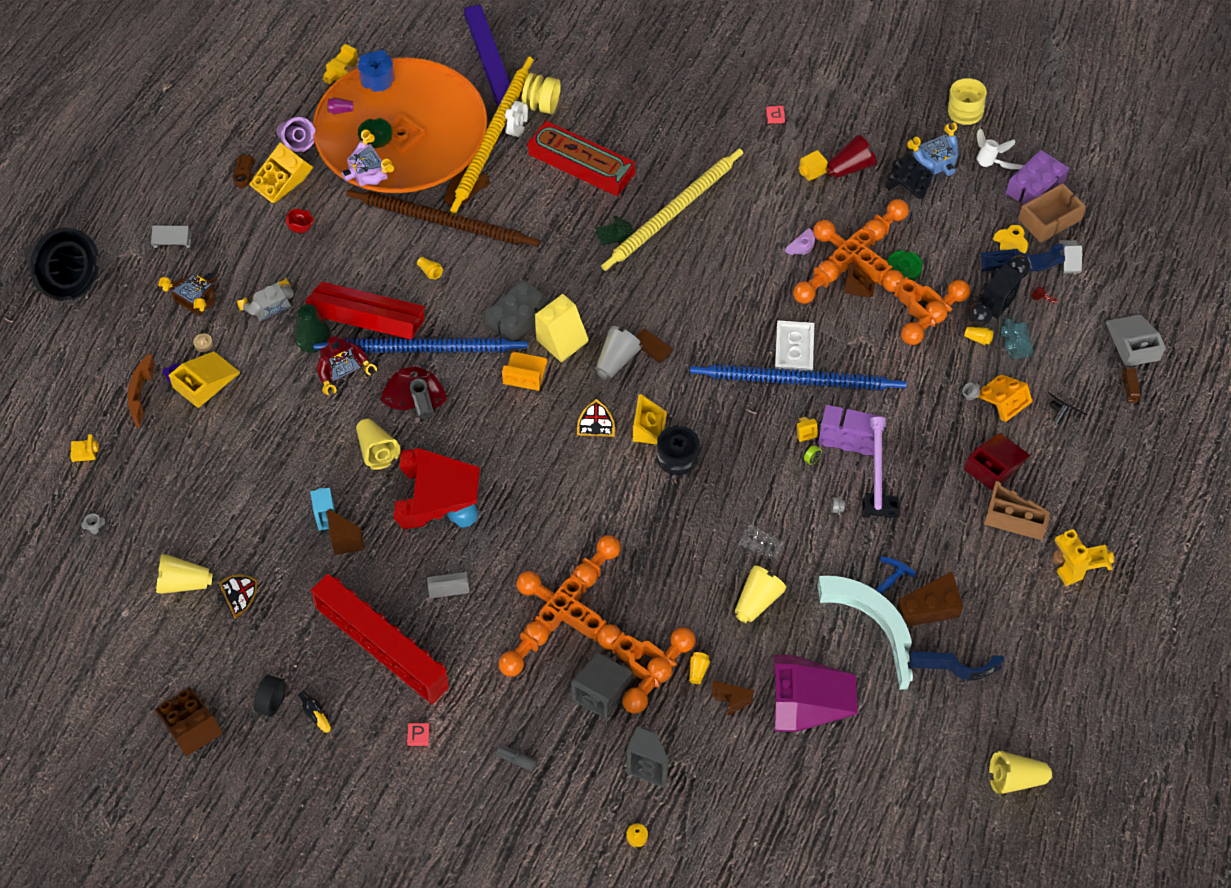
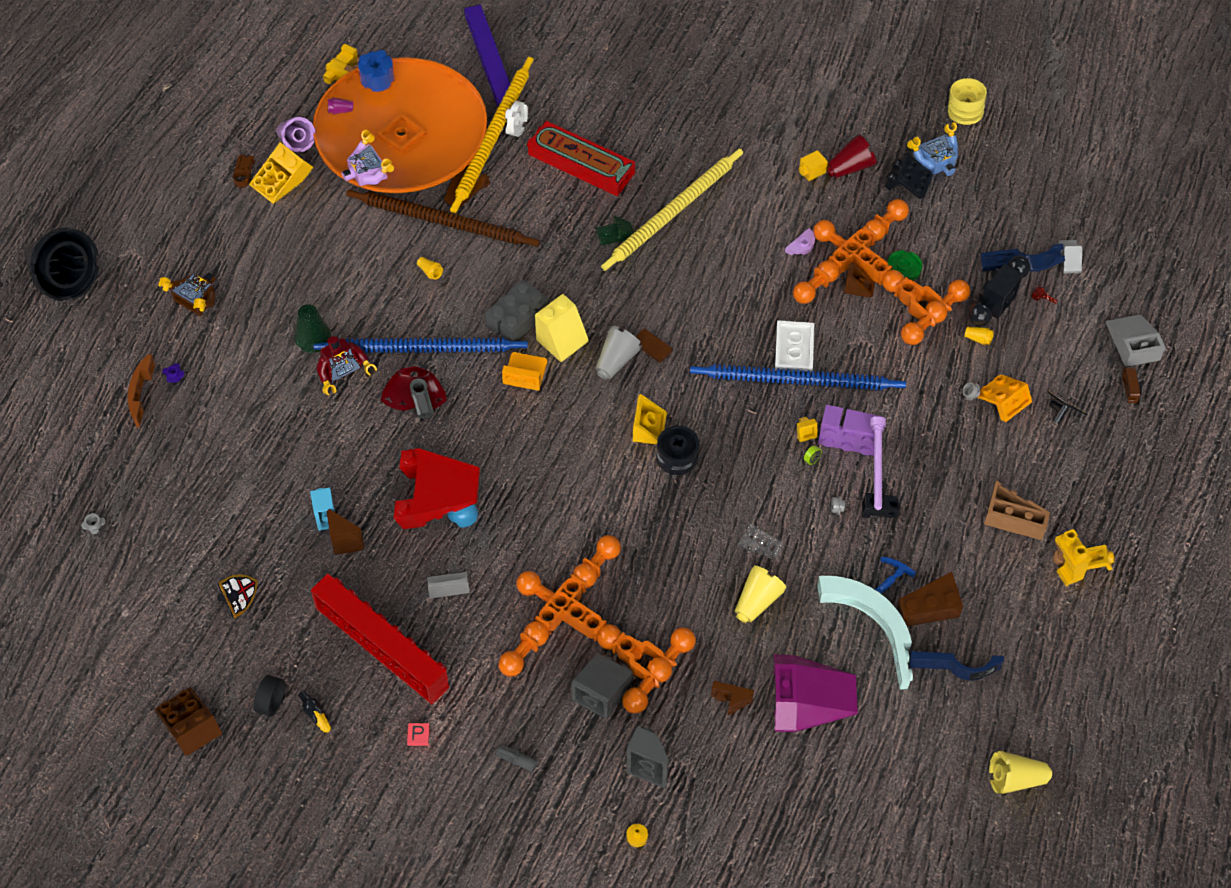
yellow bracket [70,434,99,462] -> none
light grey hinge [151,226,192,248] -> none
light yellow cone [156,554,213,594] -> none
yellow slope [169,351,240,408] -> none
tan tile [193,333,213,352] -> none
light grey torso [237,278,294,321] -> none
red hair [286,209,314,233] -> none
red brick [305,281,425,340] -> none
light yellow cone [356,419,400,470] -> none
dark green tile [358,118,393,149] -> none
light yellow wheel [522,73,561,115] -> none
shield [577,398,615,437] -> none
yellow cone [689,652,710,684] -> none
coral tile [766,106,785,124] -> none
dark red slope [964,433,1031,491] -> none
white plant [977,129,1024,170] -> none
yellow plate [993,225,1028,254] -> none
clear light blue bracket [1001,318,1034,359] -> none
medium lavender piece [1006,150,1069,205] -> none
medium nougat piece [1018,183,1086,243] -> none

